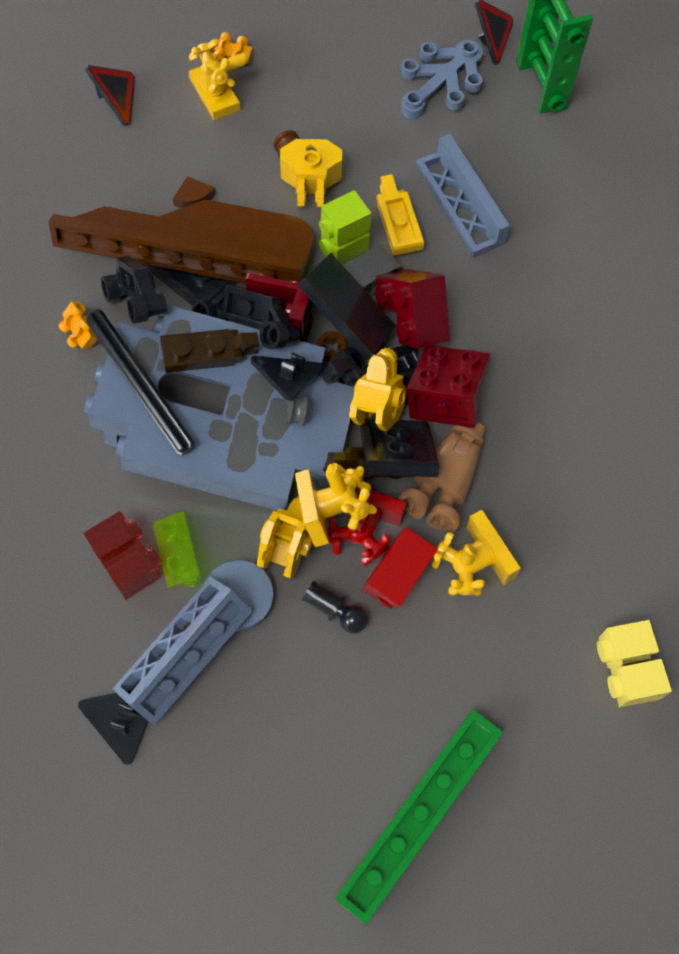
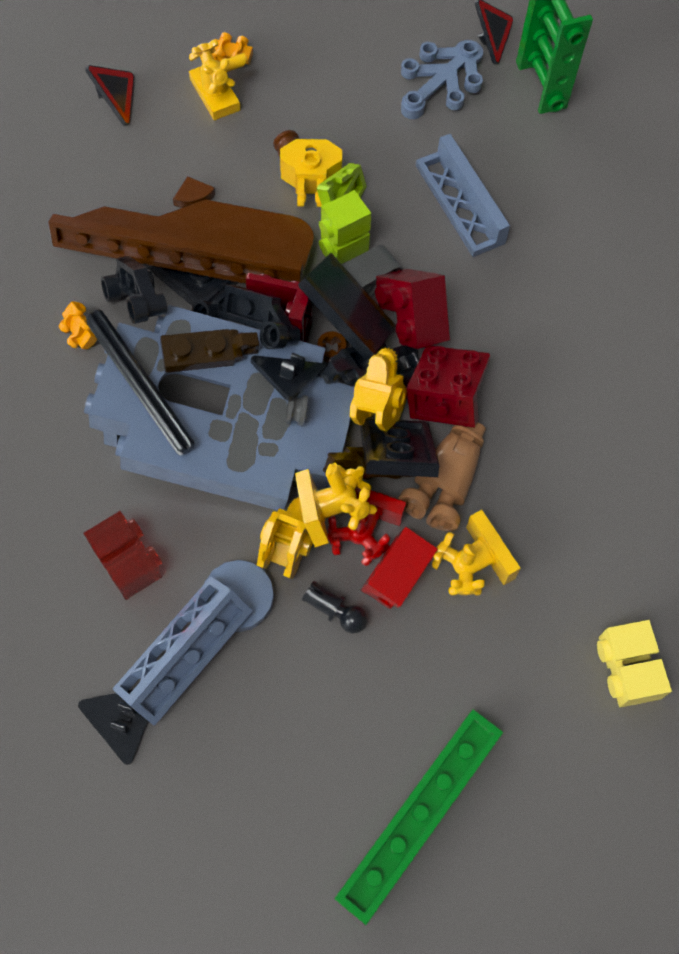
clear neon green hinge [153,510,201,589] -> none
yellow hinge [376,174,424,256] -> none
none -> lime wing [316,163,367,205]

